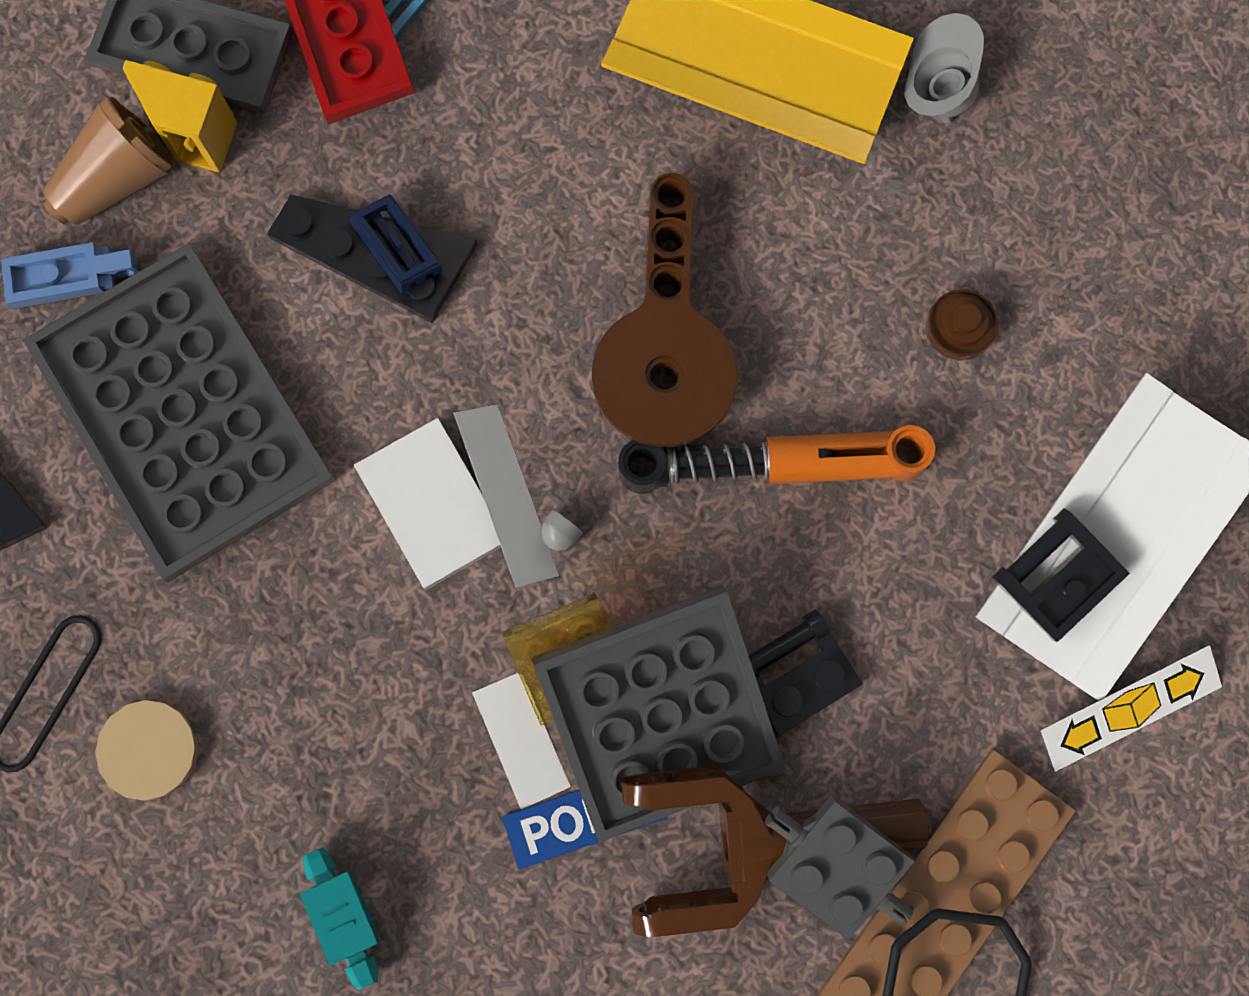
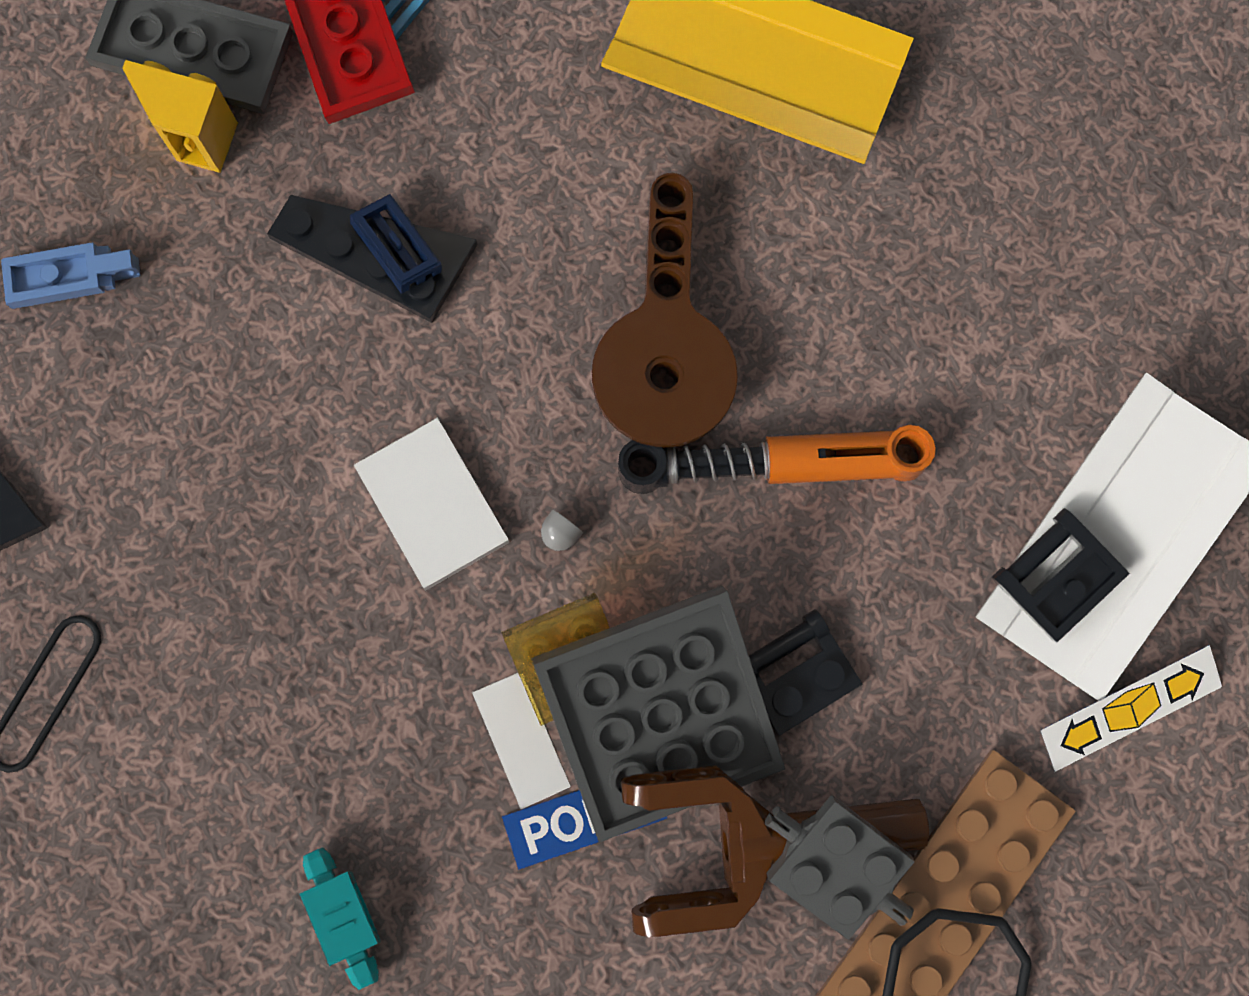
dark grey plate [23,243,335,582] -> none
medium nougat cone [43,96,177,225] -> none
tan tile [95,700,199,801] -> none
white sticker [453,404,559,588] -> none
light grey piece [904,13,984,123] -> none
reddish brown plate [925,289,998,361] -> none

